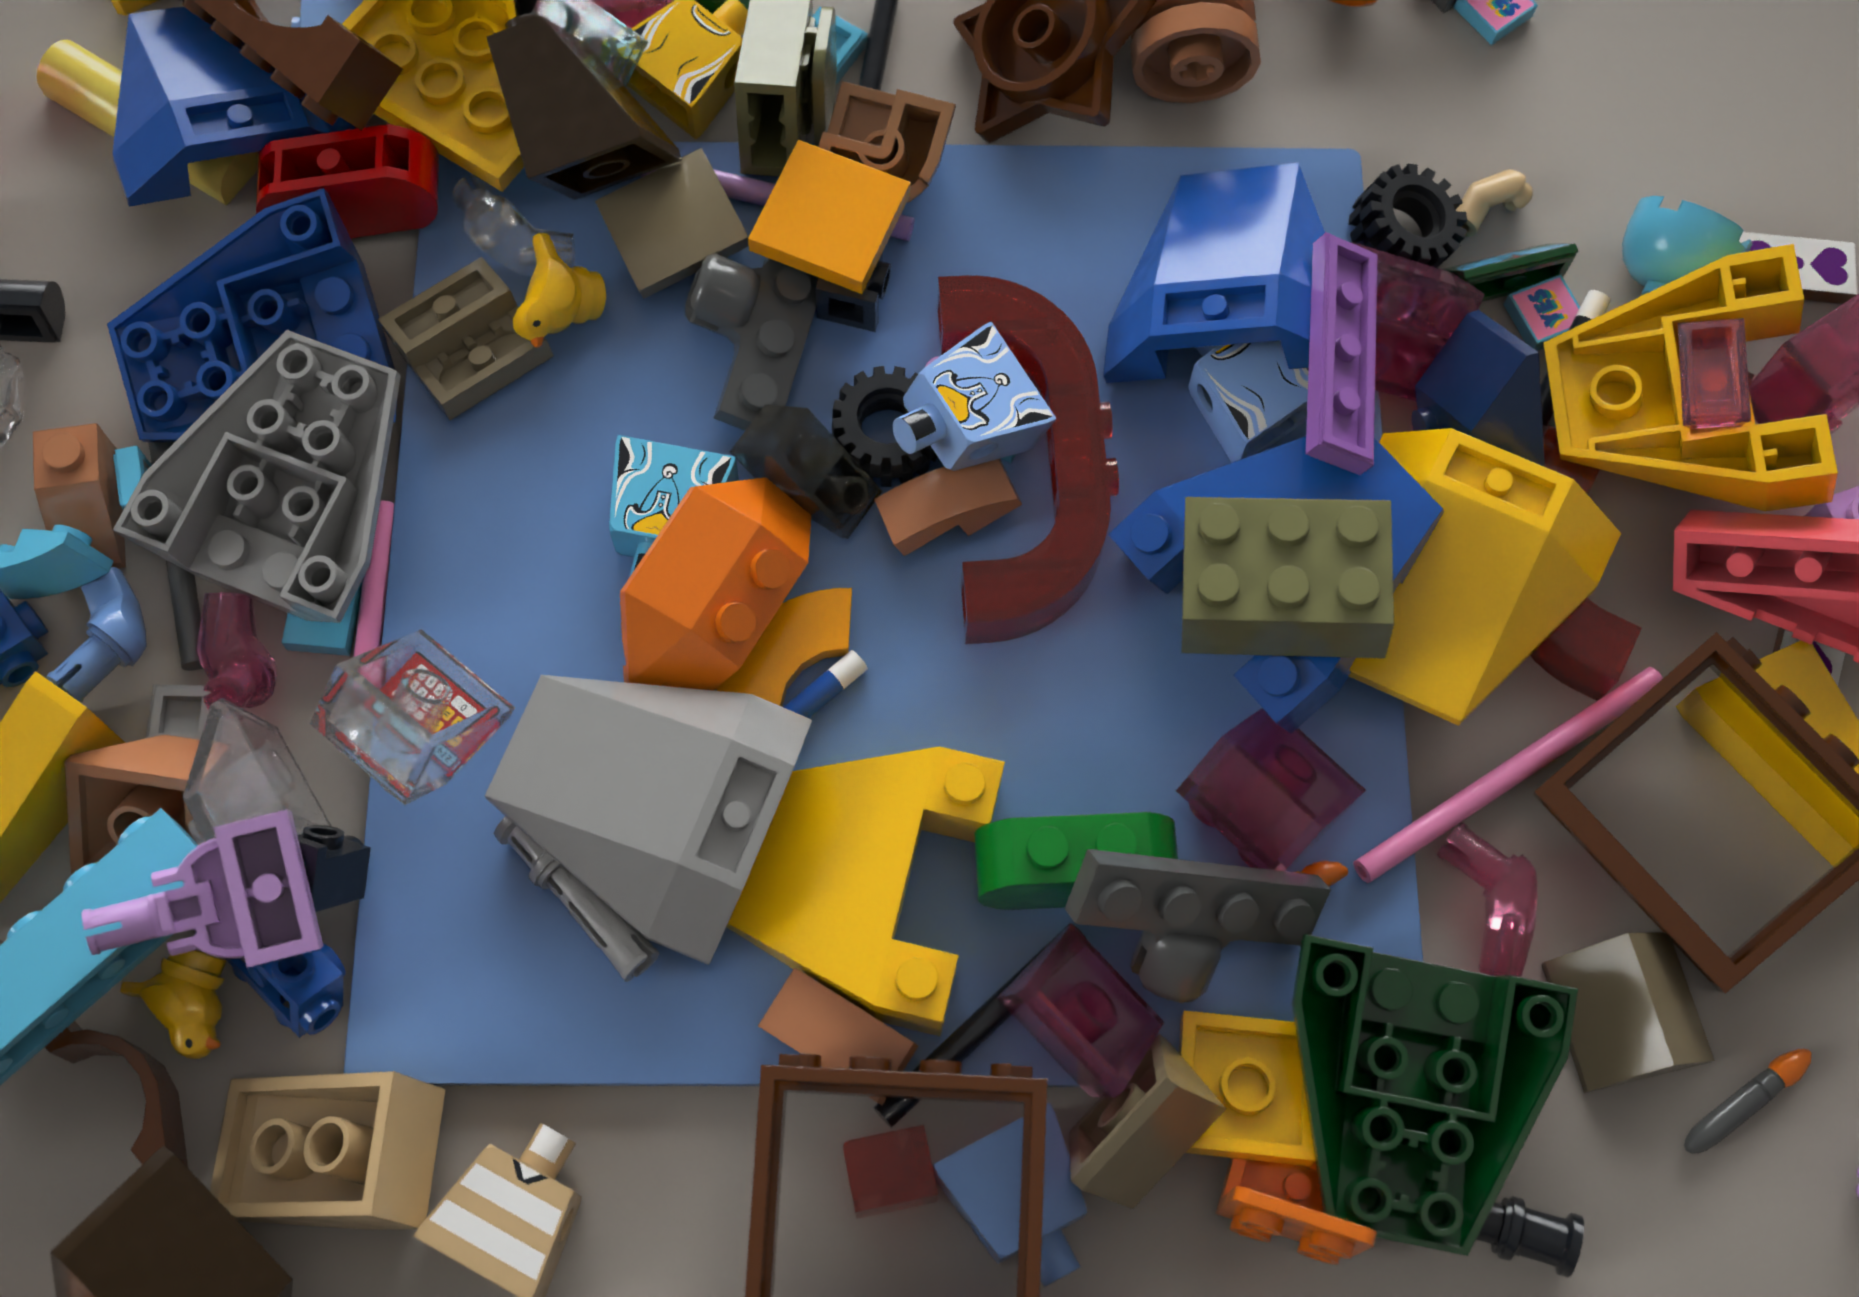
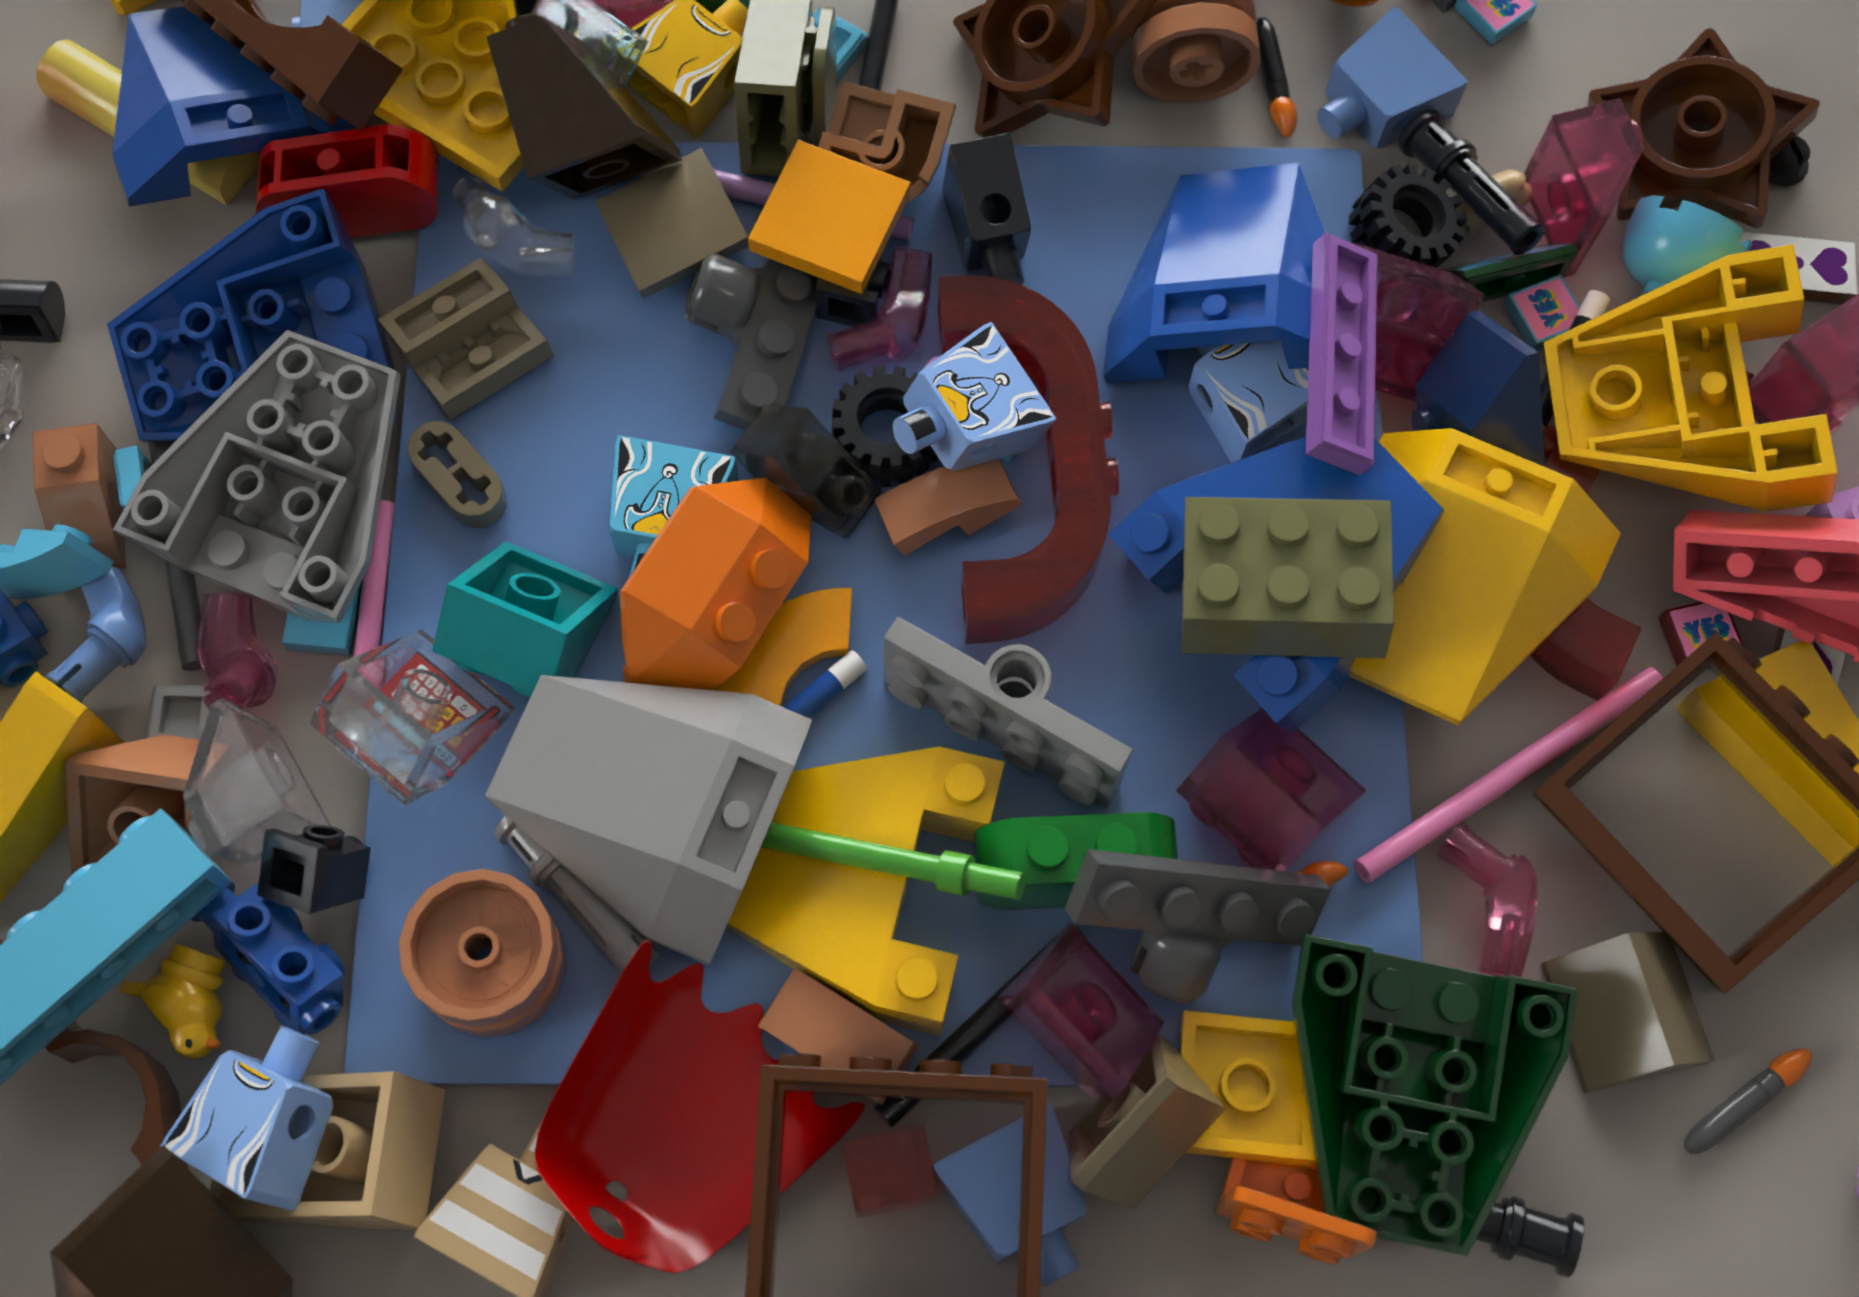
lavender brick [82,809,324,968] -> none
yellow animal [513,233,606,348] -> none
clear pink tile [1678,318,1751,429] -> none
none -> light blue torso [160,1026,333,1211]
none -> nougat wheel [399,869,567,1038]
none -> dark tan beam [407,421,507,528]
none -> teal slope [432,541,619,697]
none -> red piece [534,940,865,1274]
none -> bright green bar [761,822,1026,900]
none -> clear pink arm [826,246,932,372]
none -> light grey plate [884,616,1133,809]
none -> black torso [942,132,1031,292]
none -> black piece [1256,17,1297,137]
none -> medium blue torso [1317,6,1468,148]
none -> black pin [1398,109,1544,255]
none -> clear pink slope [1524,98,1644,278]
none -> reddish brown plate [1587,28,1820,228]
none -> tile [1658,602,1745,668]
none -> black piece [1769,136,1810,187]

